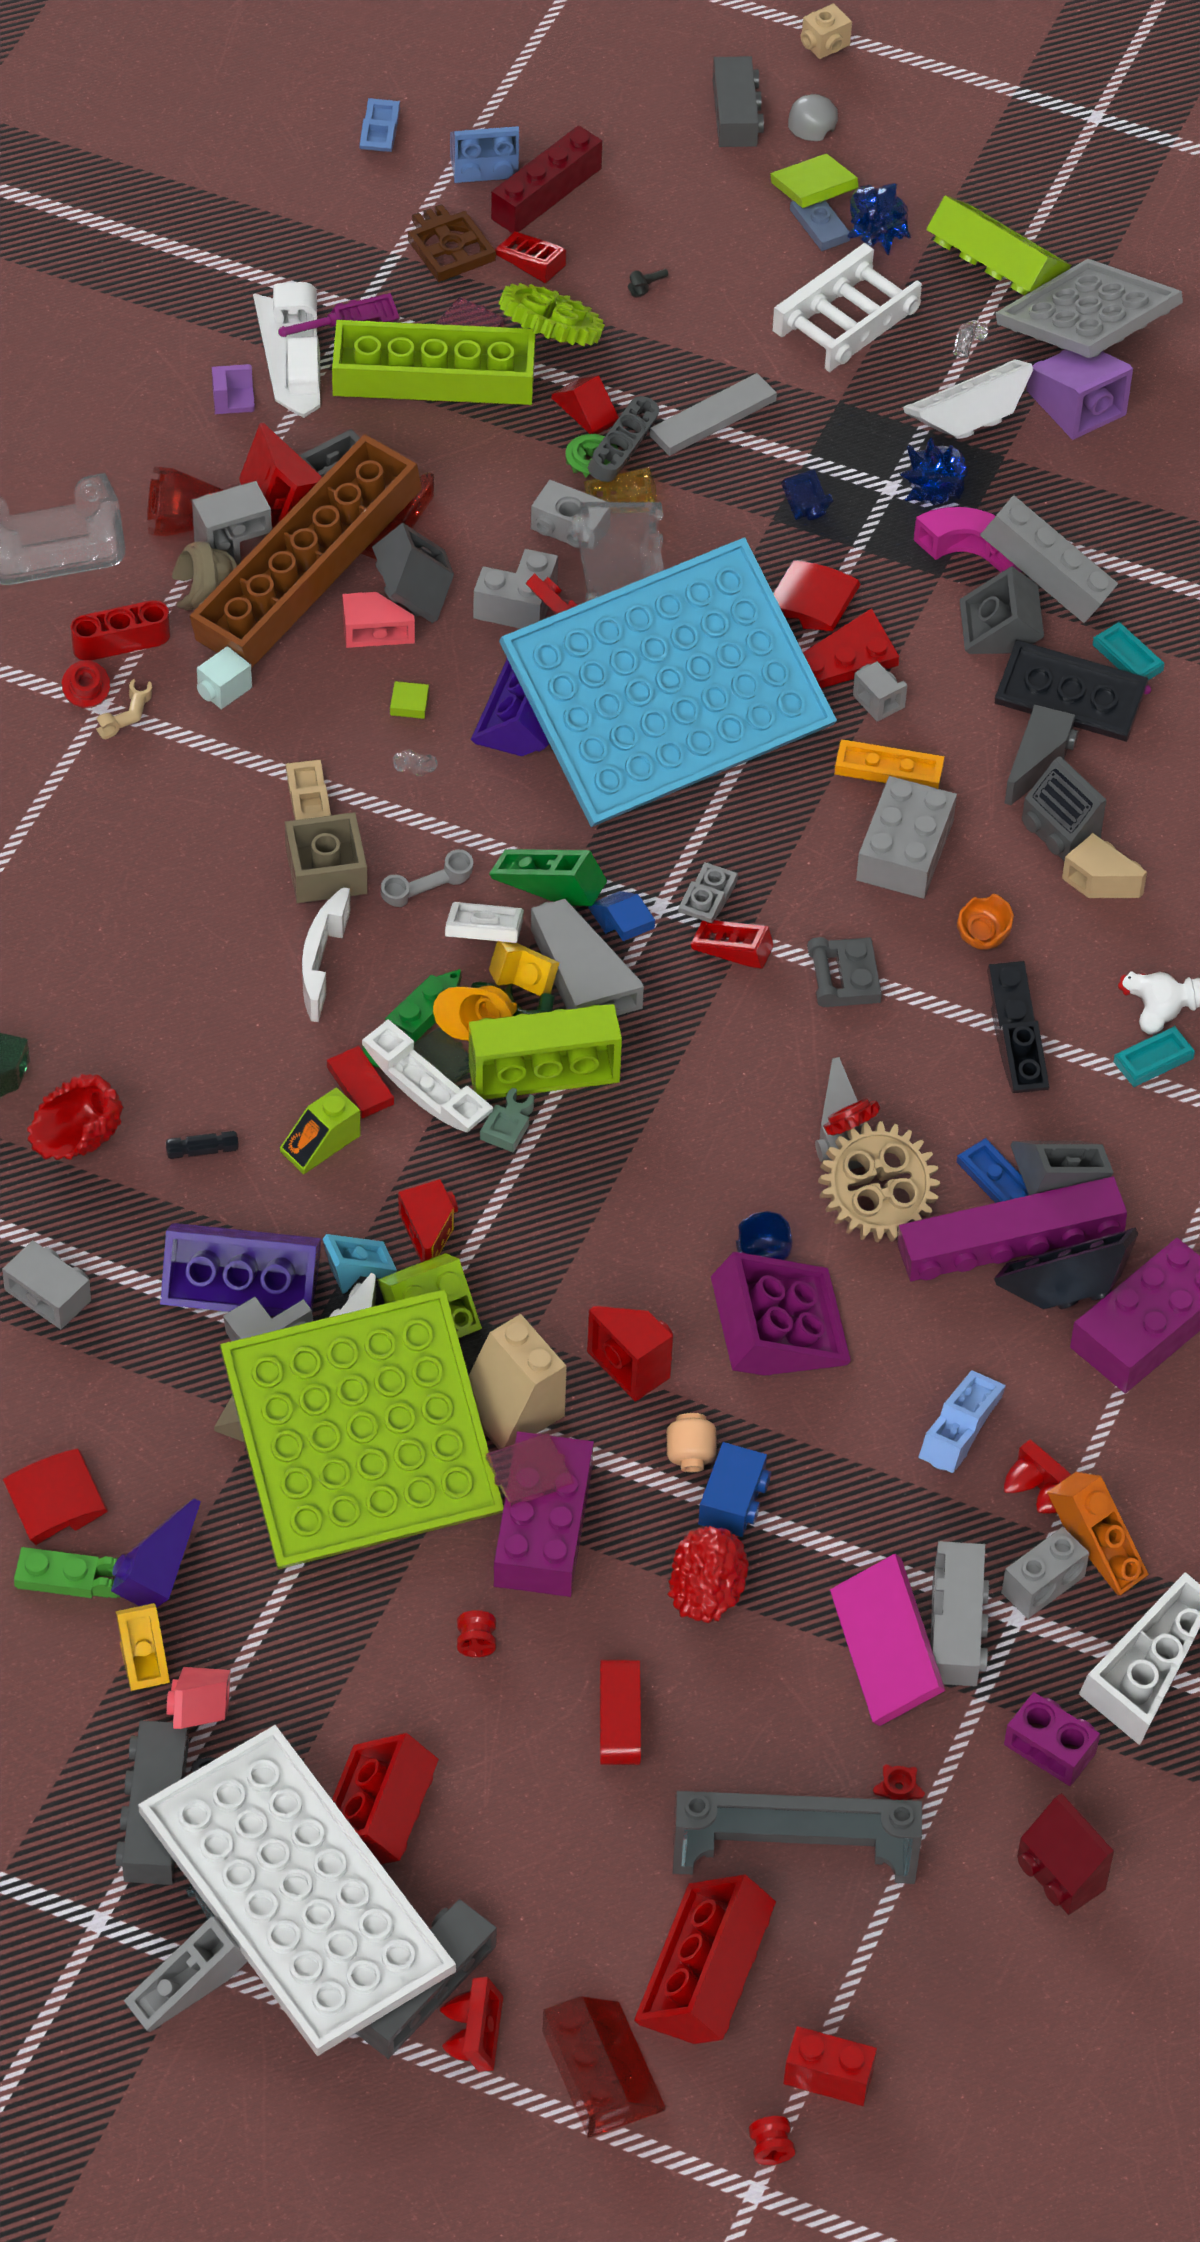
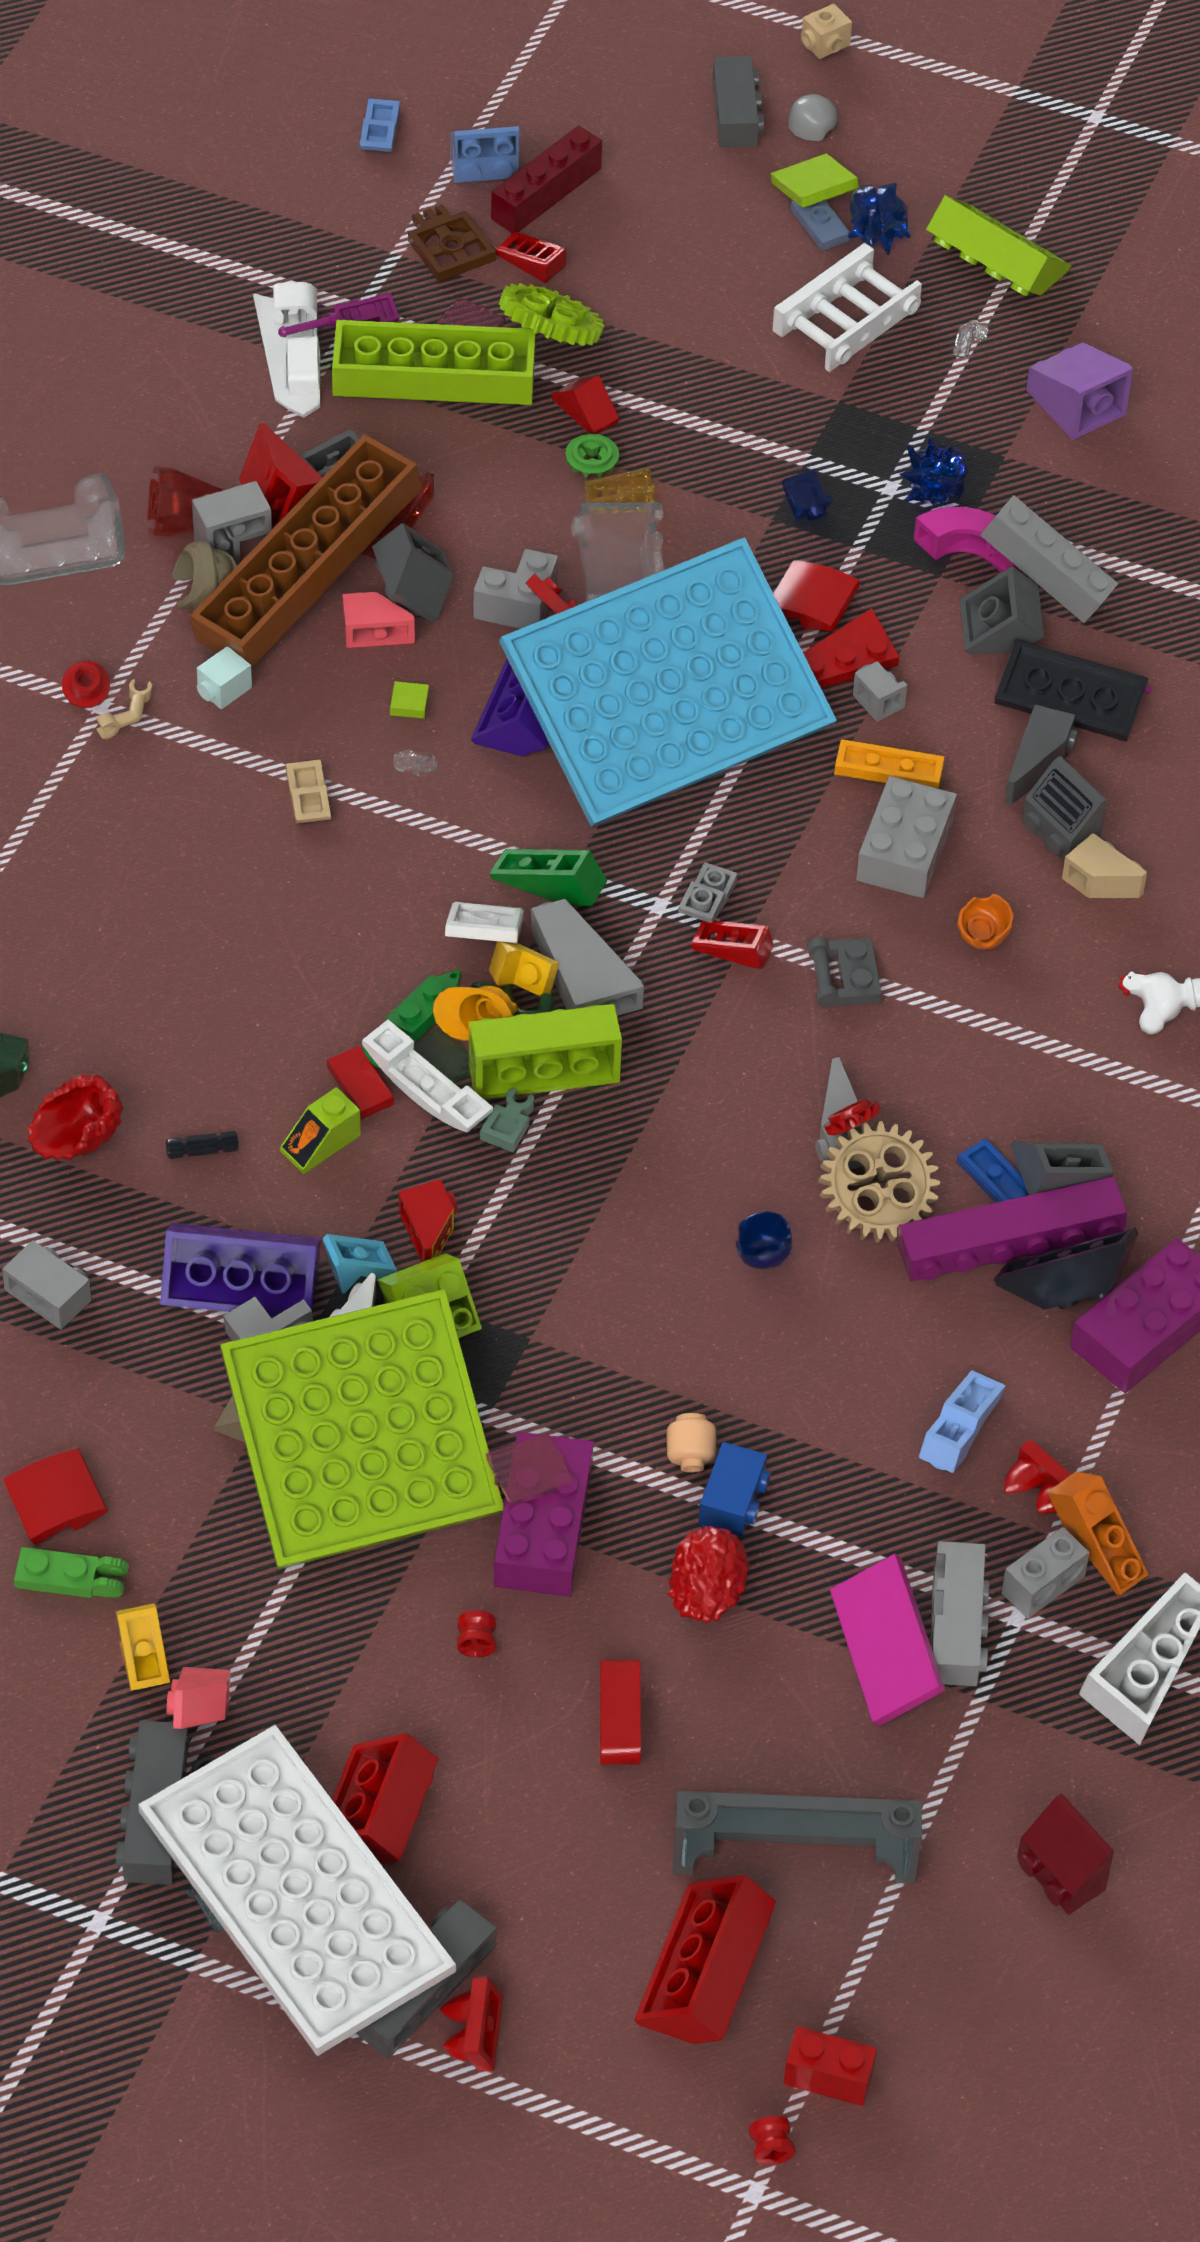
red beam [71,600,170,661] -> none
dark purple slope [111,1498,201,1608] -> none
light grey slope [124,1916,248,2032] -> none
medium lavender panel [212,364,255,414] -> none
dark tan brick [285,812,367,903] -> none
white slope [302,887,350,1022] -> none
light grey bar [380,849,473,907] -> none
tan slope [469,1314,566,1454] -> none
light grey brick [531,480,610,552] -> none
clear red slope [542,1996,666,2138] -> none
red slope [587,1306,673,1402] -> none
dark grey beam [588,396,660,482] -> none
blue slope [588,891,655,941] -> none
pearl dark grey hand [627,269,668,297] -> none
light grey tile [650,373,777,456] -> none
magenta slope [711,1251,851,1375] -> none
red plate [873,1764,925,1800] -> none
white wedge [903,359,1033,439] -> none
black slope [987,961,1049,1093] -> none
light grey plate [996,259,1183,358] -> none
magenta brick [1004,1692,1100,1787] -> none
teal tile [1092,622,1165,680] -> none
teal tile [1113,1026,1195,1088] -> none

